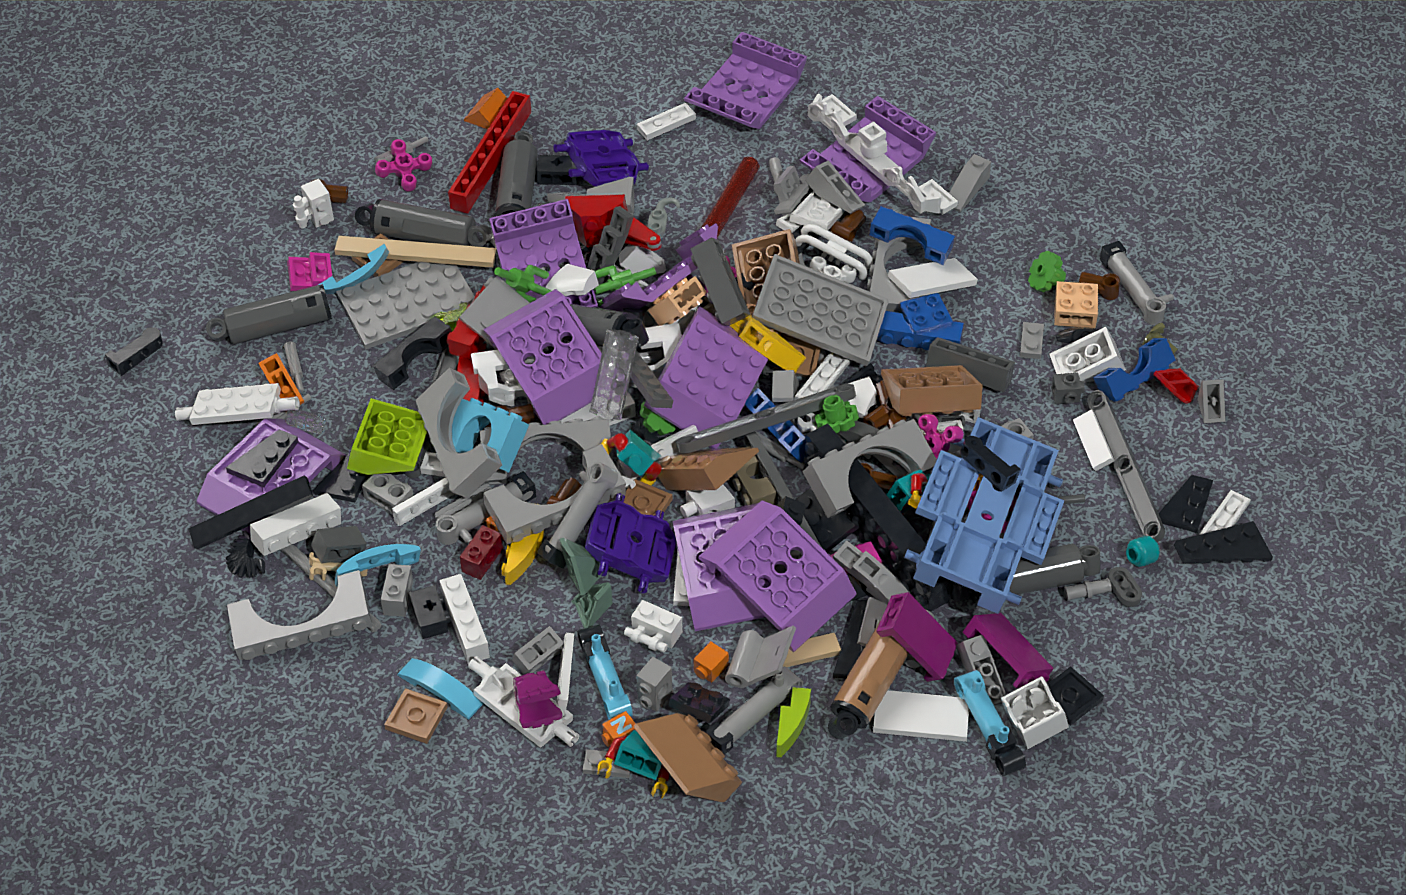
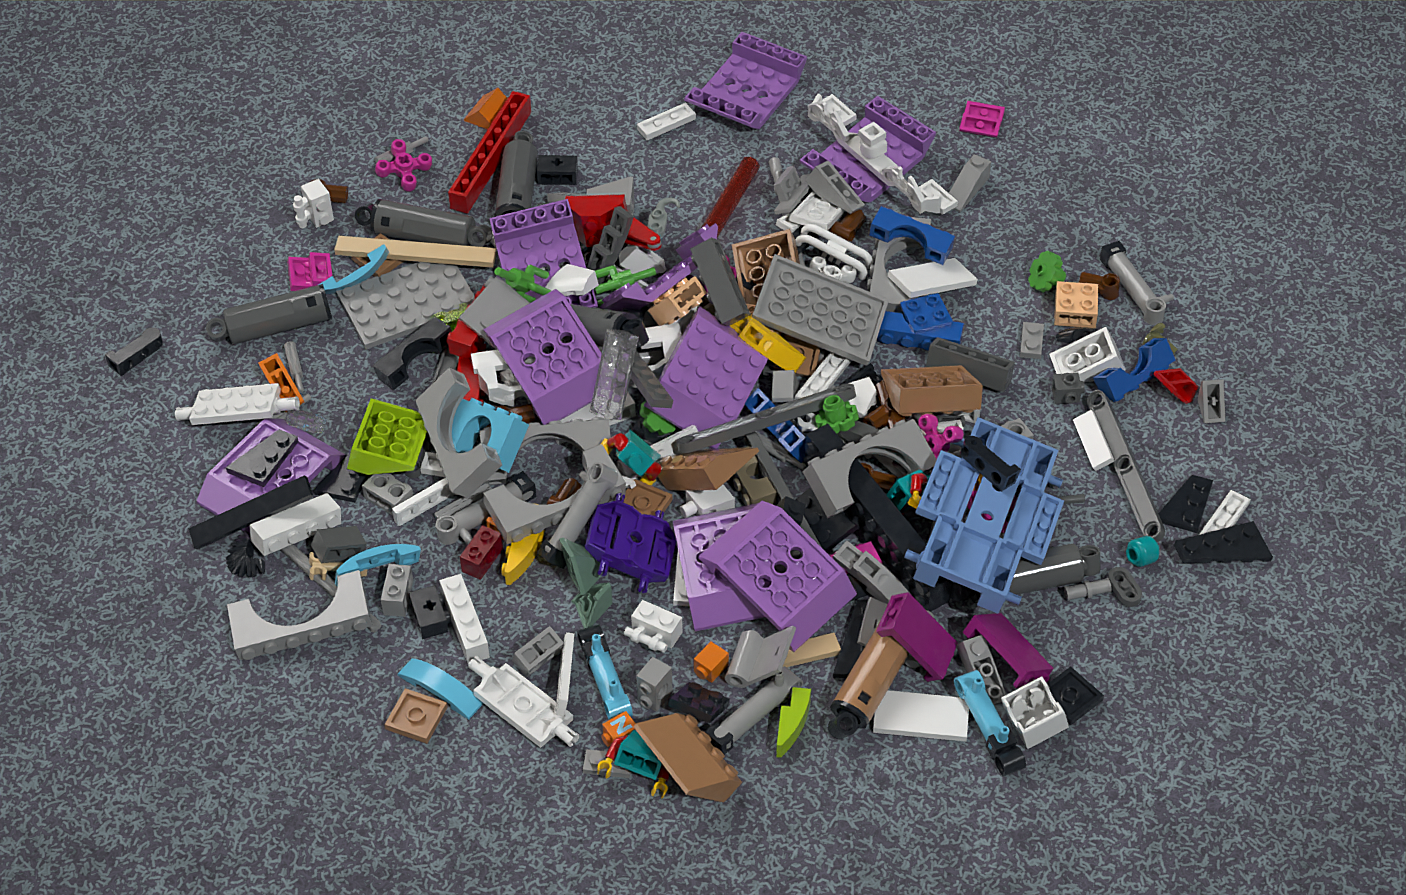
magenta piece [513,670,563,728] -> none
dark purple piece [553,130,649,187] -> none
none -> dark pink slope [959,101,1005,138]

